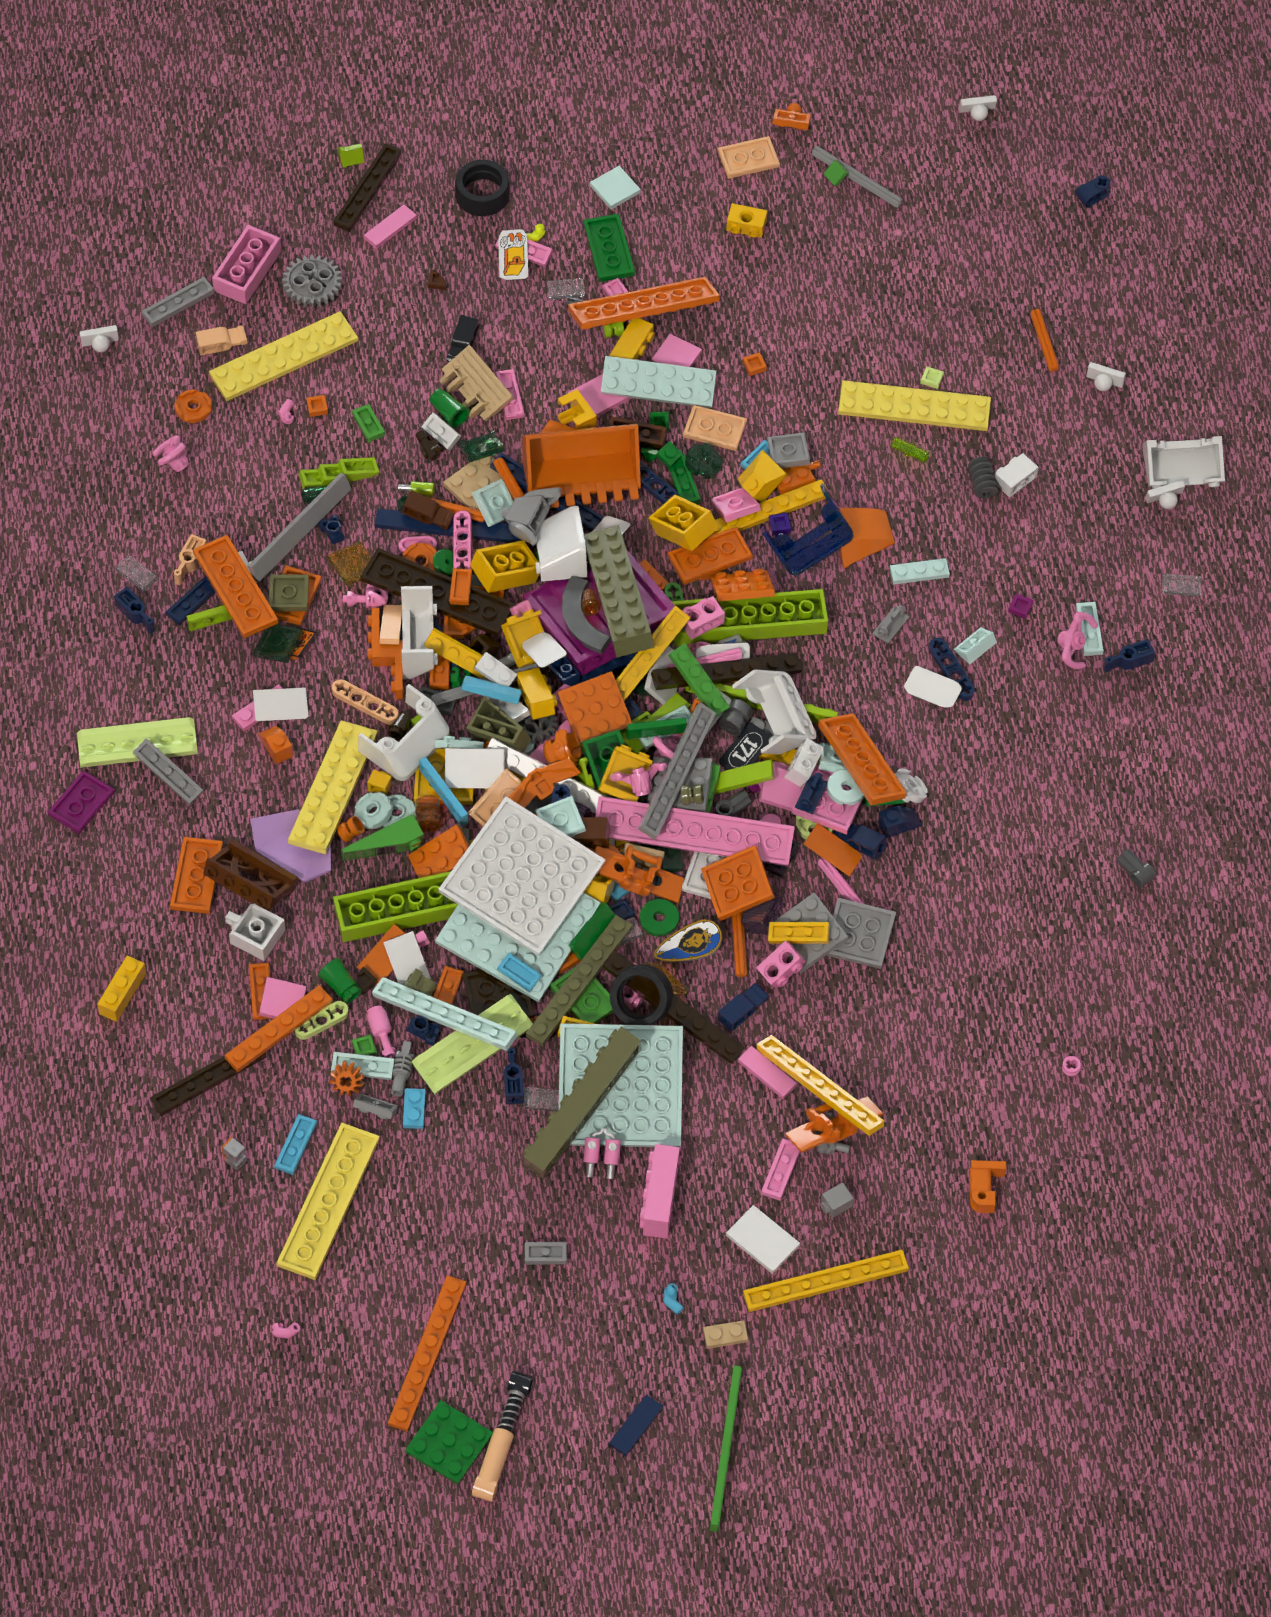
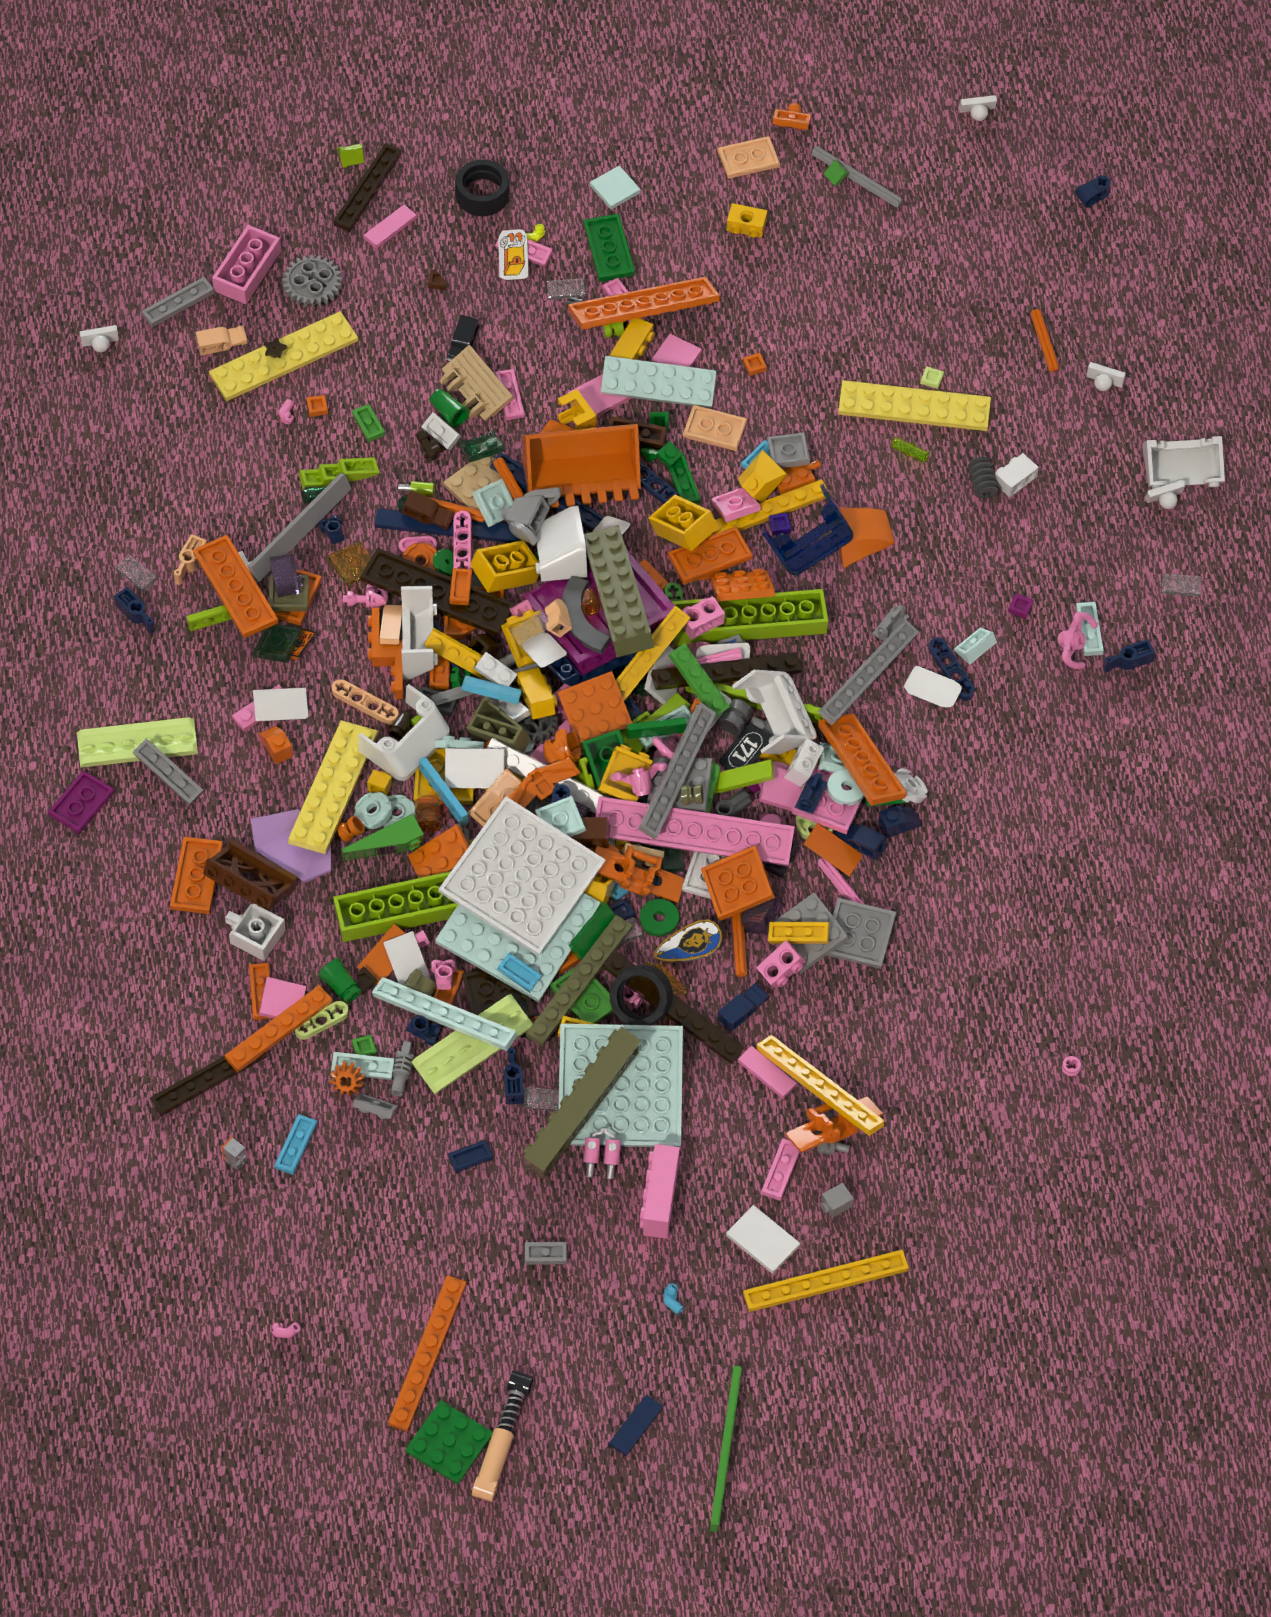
yellow brick [97,956,146,1022] -> none
bright pink piece [152,435,189,472] -> none
dark blue tile [165,576,216,626] -> none
orange tile [174,389,212,423] -> none
light yellow plate [277,1123,380,1280] -> none
bright pink piece [367,1006,396,1058] -> none
medium azure plate [403,1088,426,1129] -> none
clear green plate [685,443,724,479] -> none
tan plate [703,1320,748,1349] -> none
light aqua plate [889,558,950,585] -> none
orange piece [970,1160,1006,1213] -> none
dark grey piece [1116,849,1156,888] -> none
none -> dark brown plate [263,337,287,358]
none -> clear purple brick [269,553,303,598]
none -> bright pink plate [431,959,456,989]
none -> dark blue tile [447,1140,493,1173]
none -> clear plate [510,610,548,647]
none -> light nougat leg [545,598,572,638]
none -> light grey tile [818,619,919,726]

